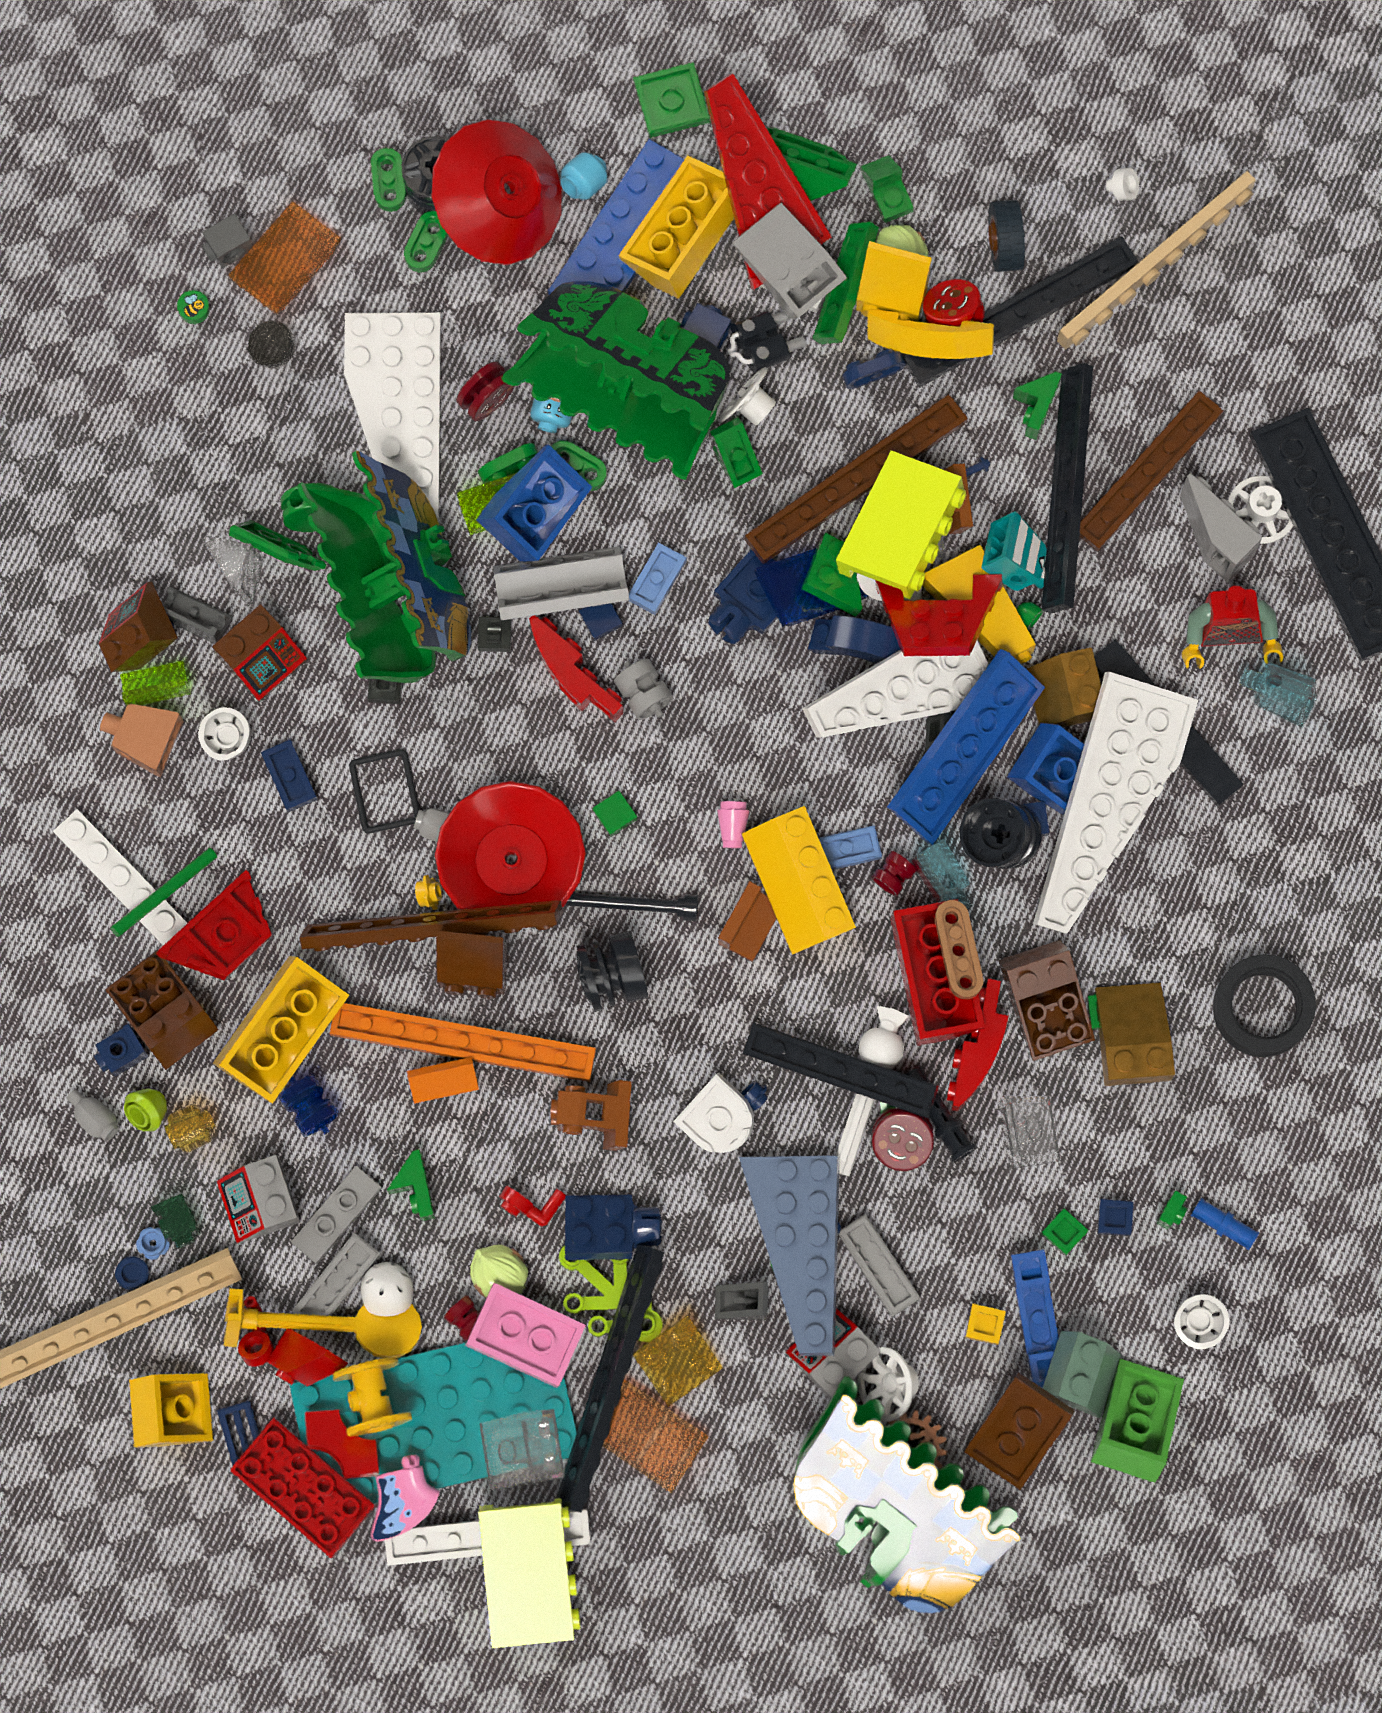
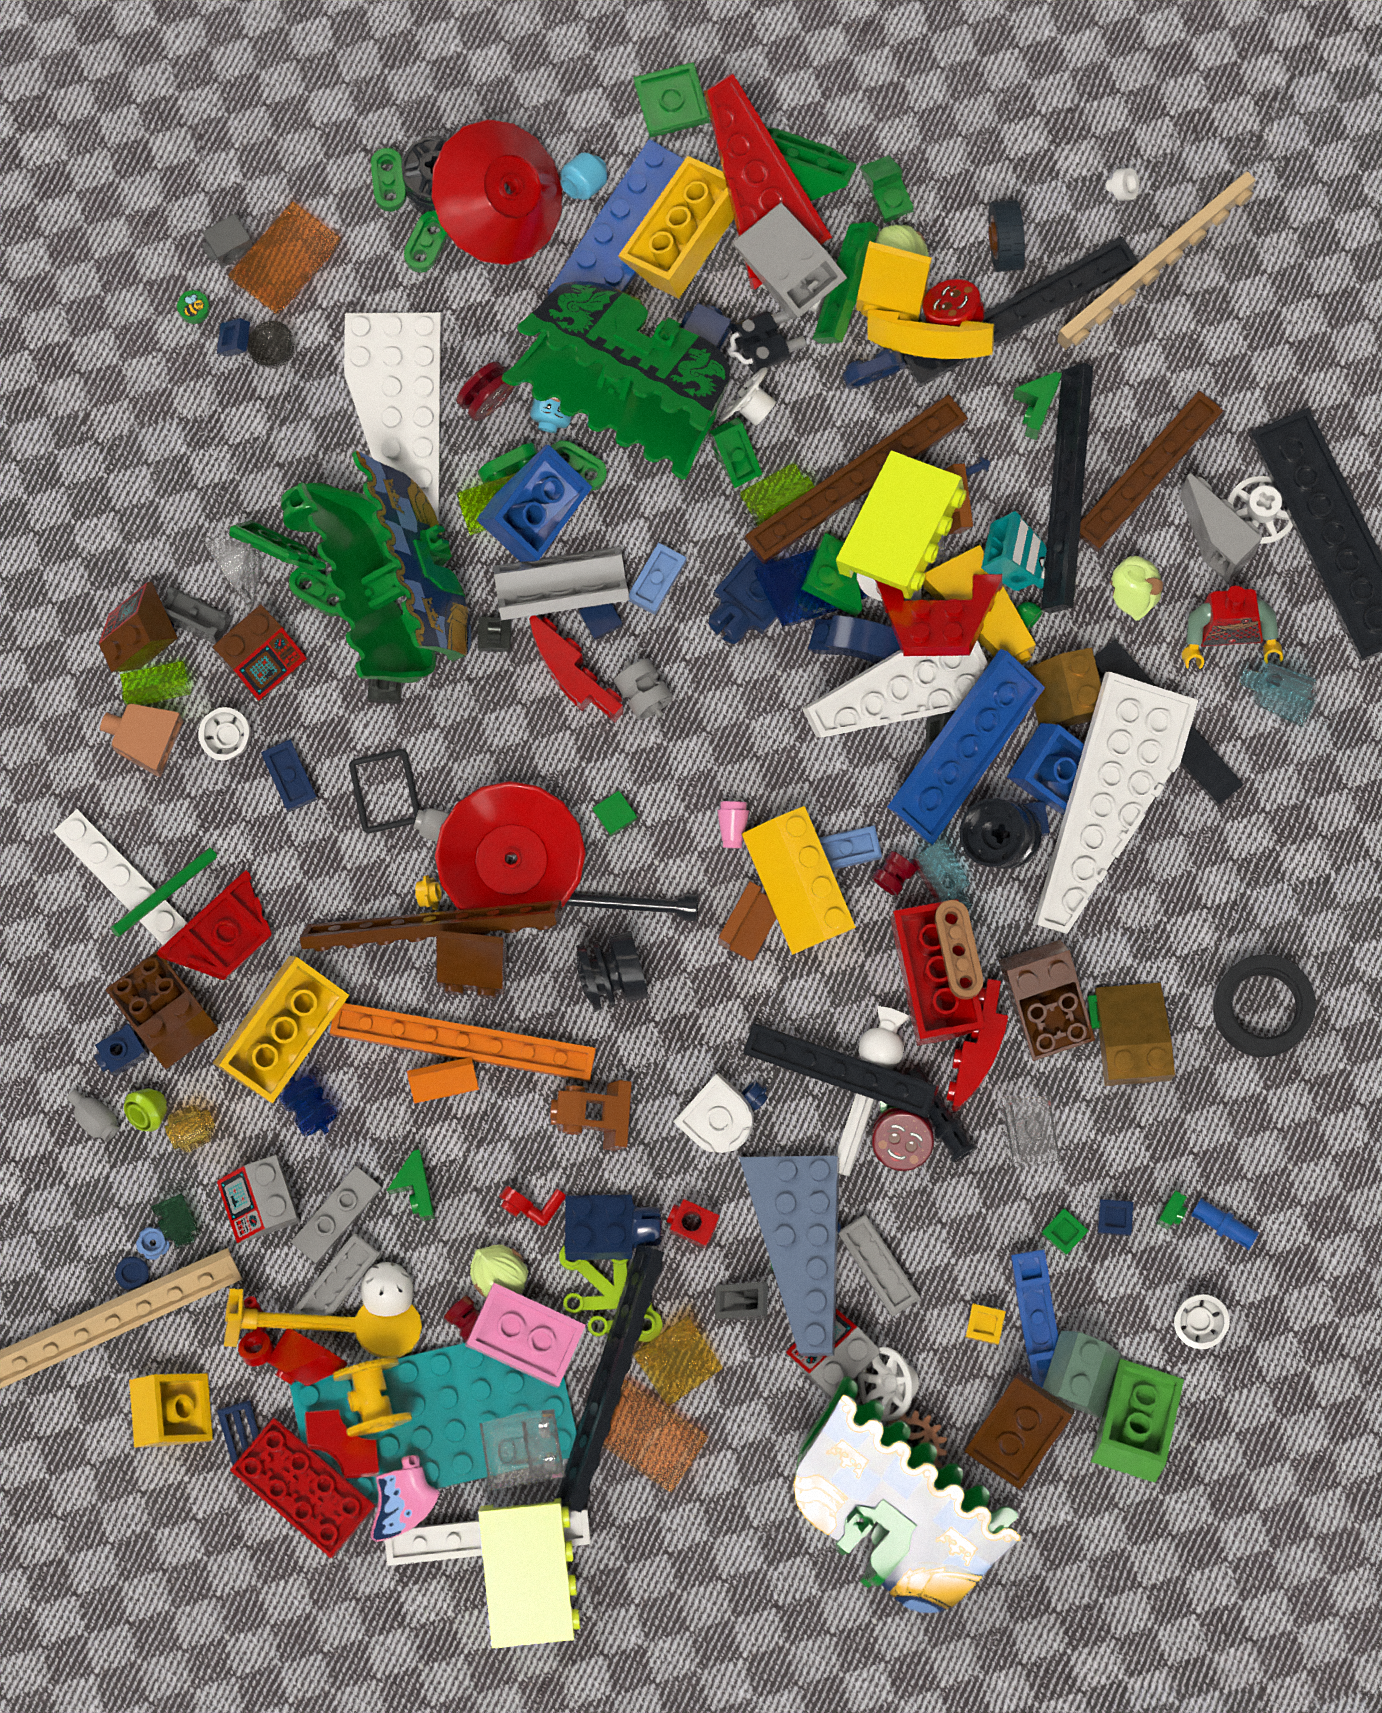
none -> dark blue plate [217,318,250,357]
none -> green plate [289,567,342,617]
none -> red brick [666,1199,720,1249]
none -> clear neon green panel [740,463,814,526]
none -> yellowish green hair [1110,556,1163,621]

